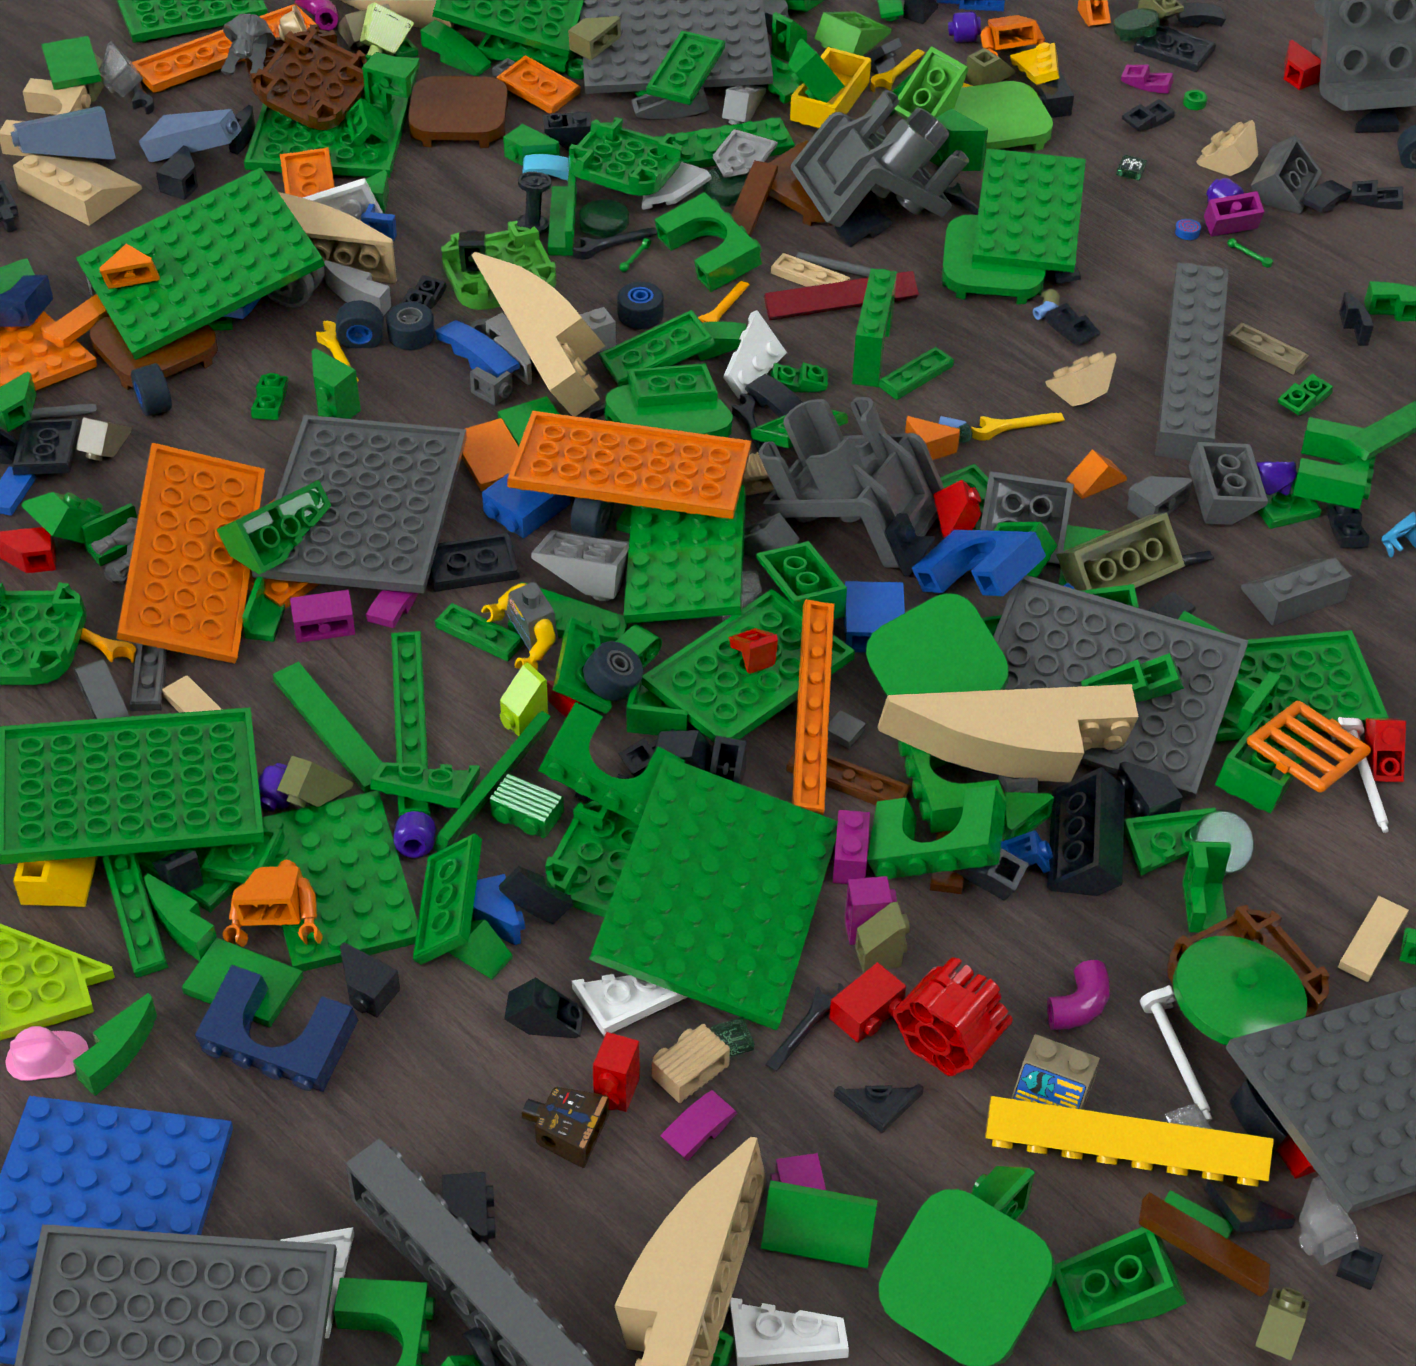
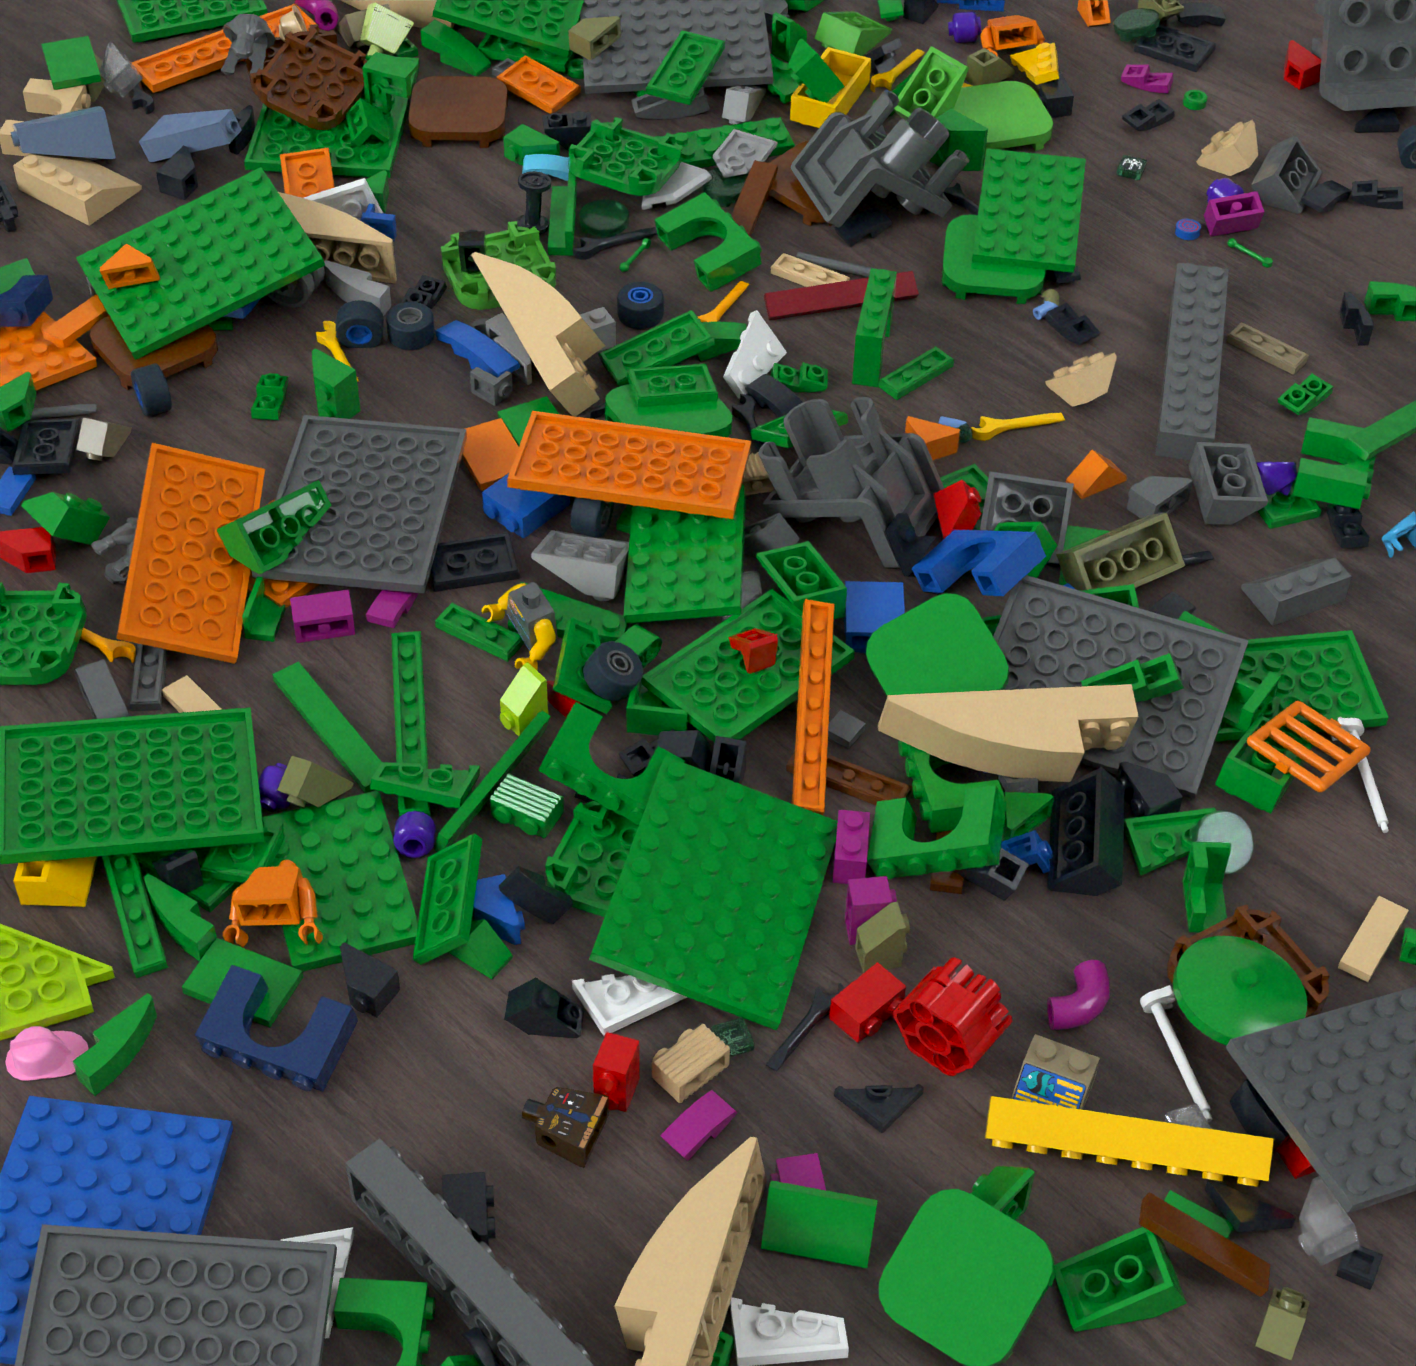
green panel [81,503,137,566] -> none
red slope [1365,718,1406,782] -> none

